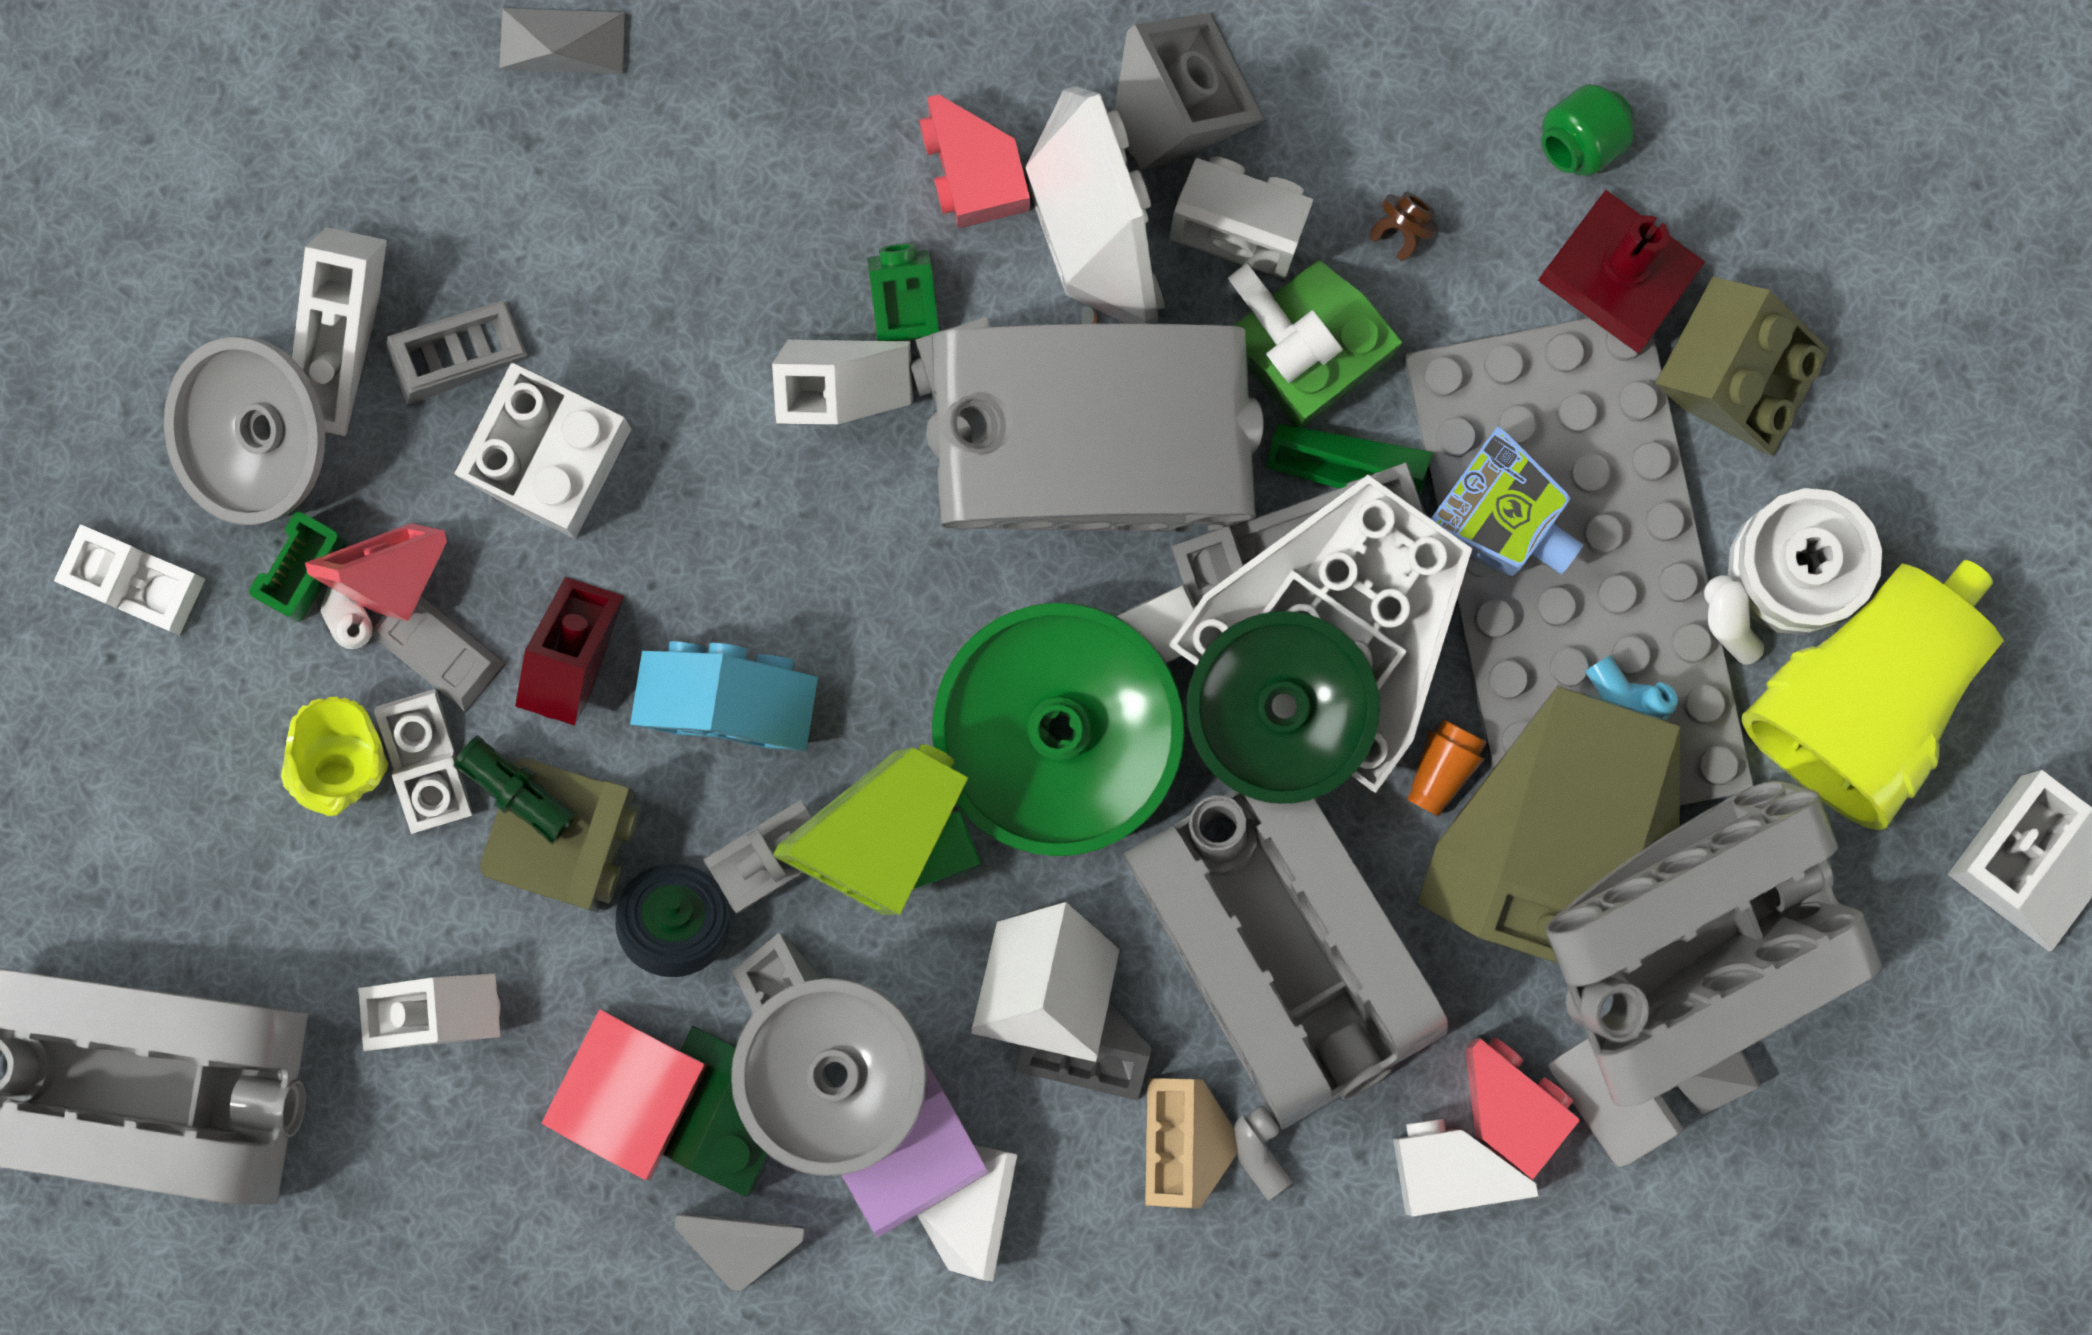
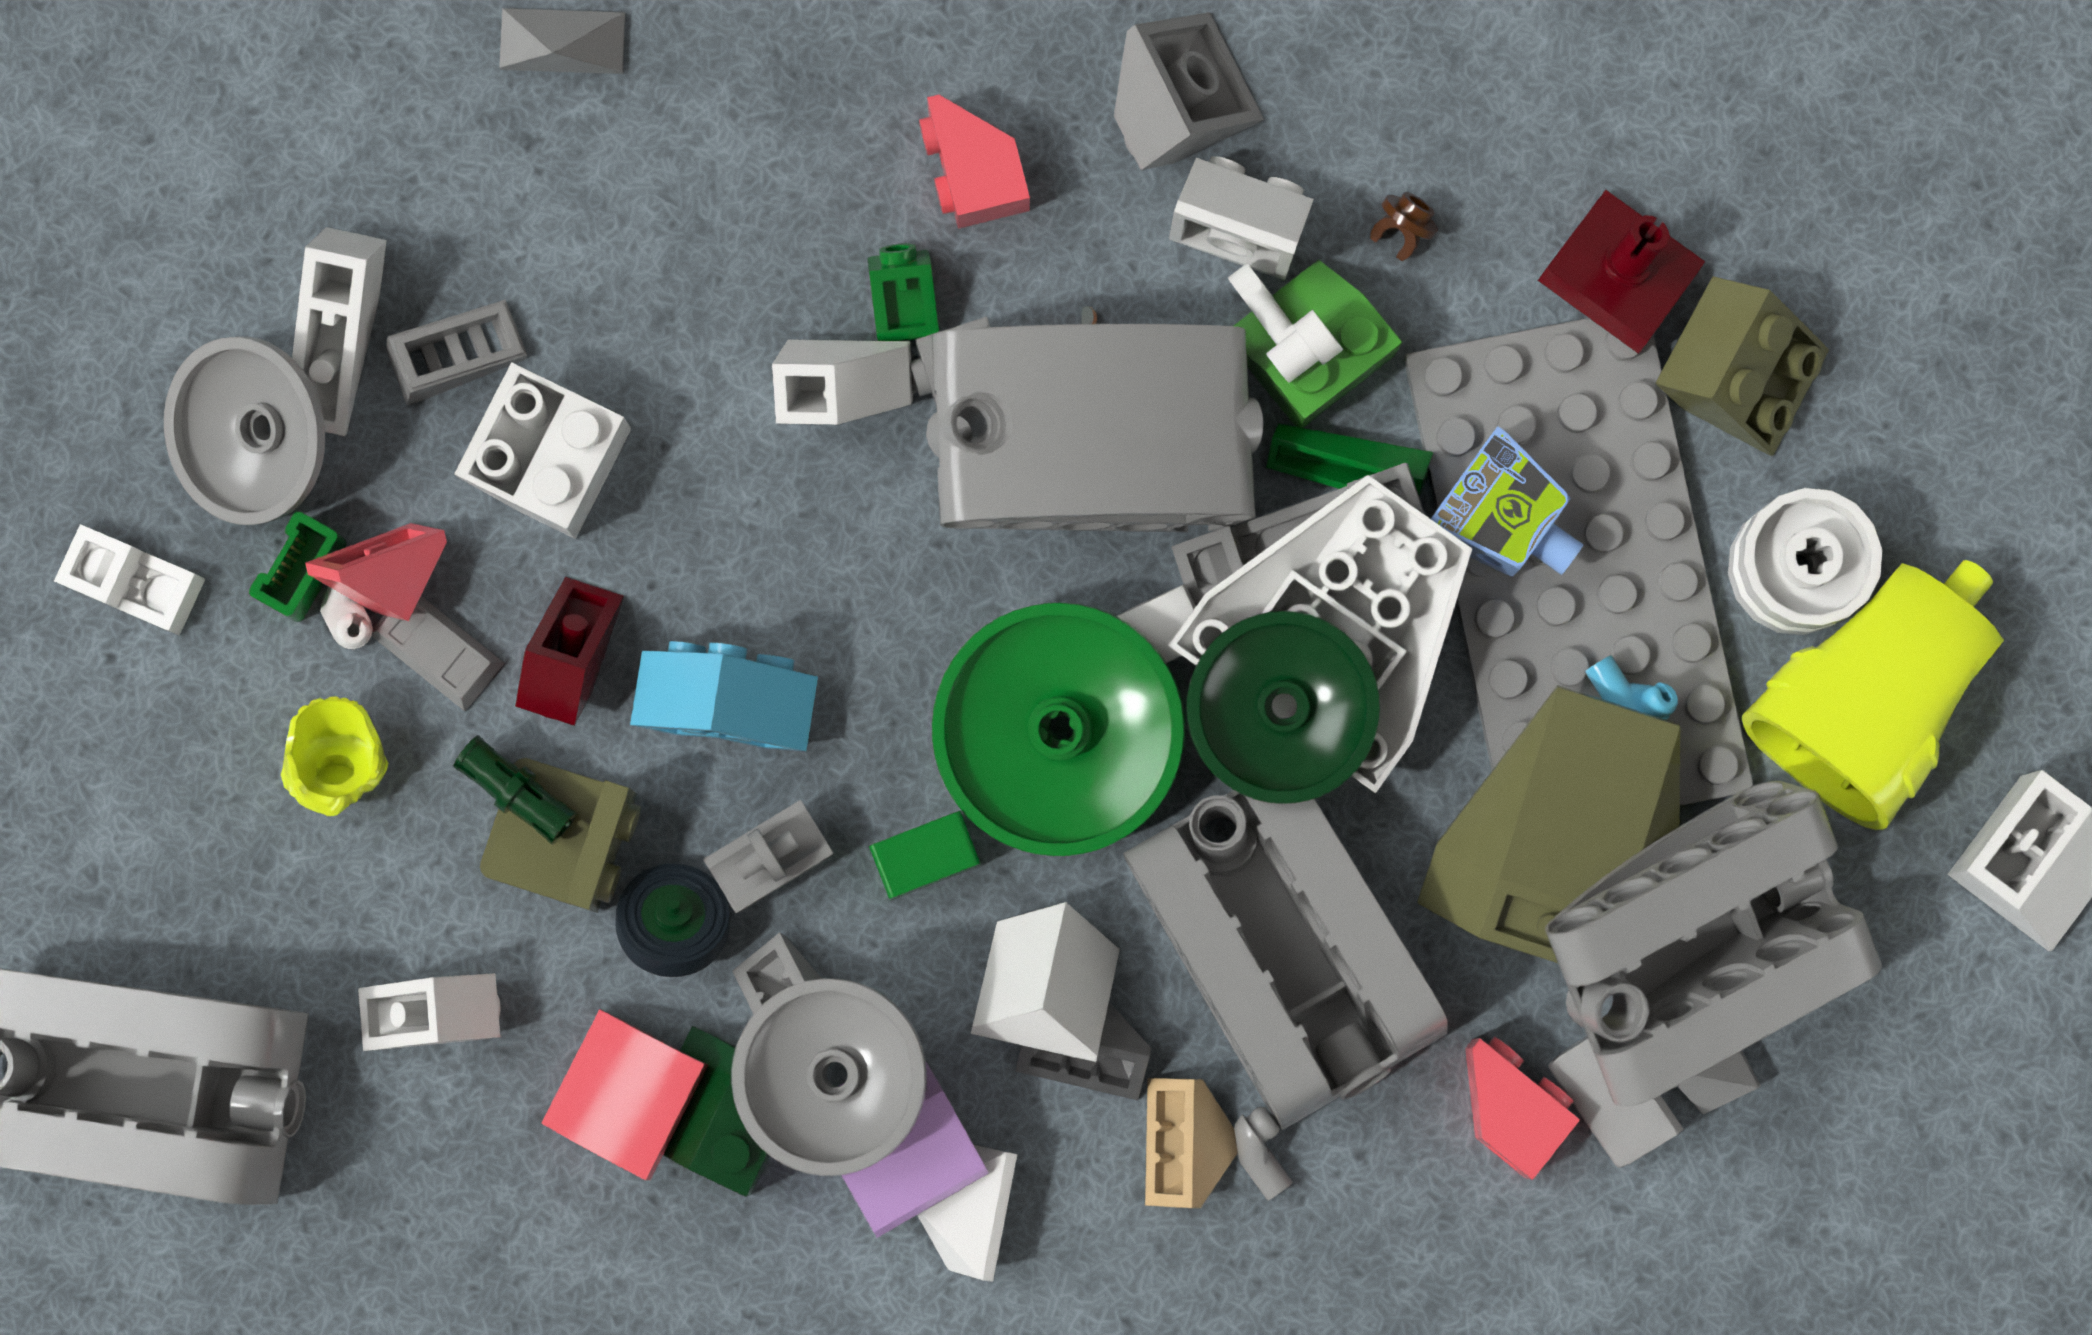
white slope [374,689,472,834] -> none
light grey slope [675,1213,807,1291] -> none
lime slope [773,744,968,915] -> none
white wedge [1025,86,1165,324] -> none
white slope [1393,1119,1538,1217] -> none
orange cone [1407,718,1487,817] -> none
green head [1541,84,1634,177] -> none
white arm [1704,575,1764,665] -> none

